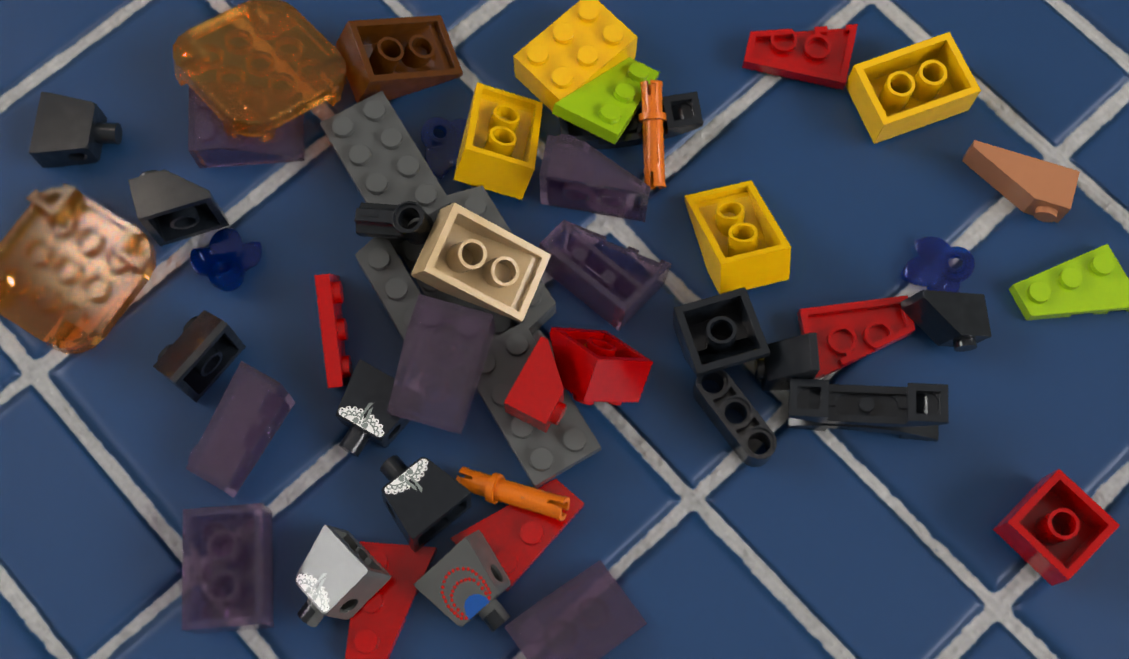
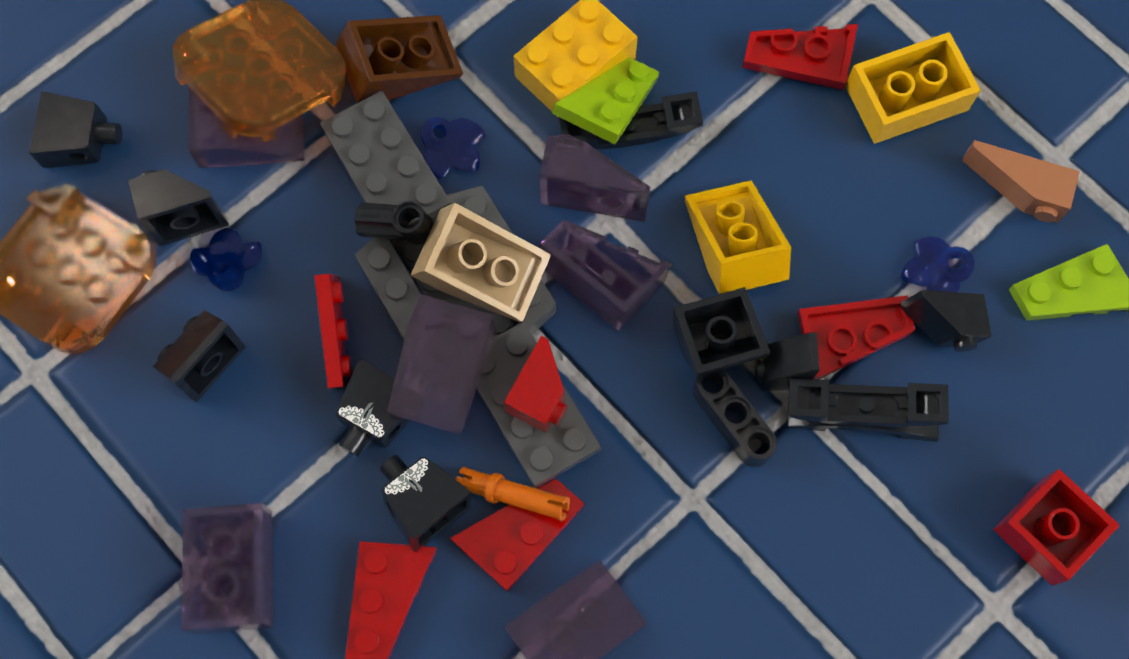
clear purple wedge [186,361,296,498] -> none
torso [295,524,392,627] -> none
dark grey torso [413,530,511,632] -> none
yellow slope [453,82,543,200] -> none
red slope [549,327,653,406] -> none
orange pin [638,80,667,190] -> none

